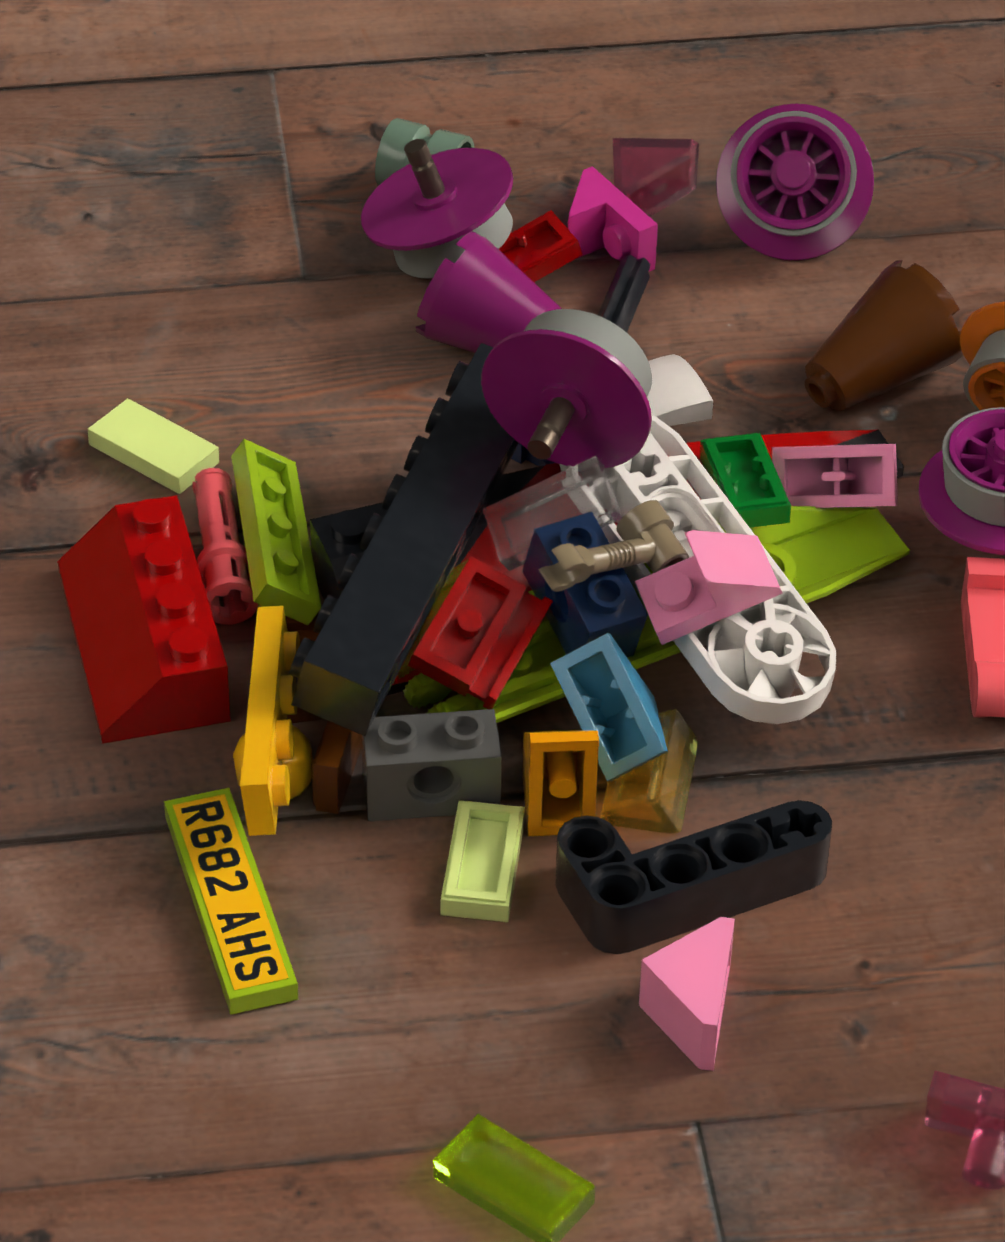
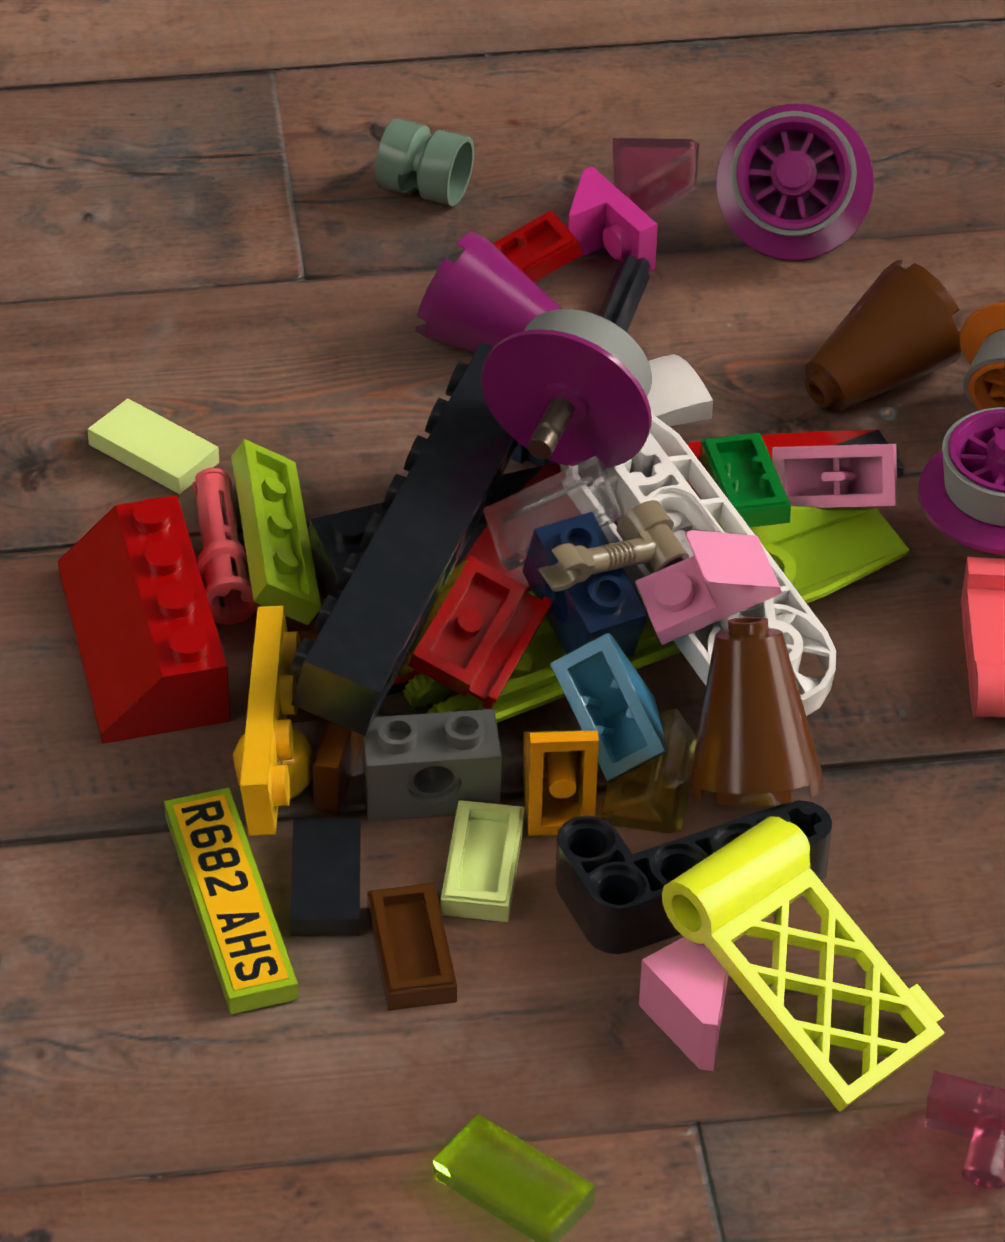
magenta piece [361,139,514,278] -> none
none -> black tile [290,818,361,936]
none -> reddish brown tile [367,883,457,1011]
none -> neon yellow piece [662,816,945,1112]
none -> reddish brown cone [689,617,824,807]

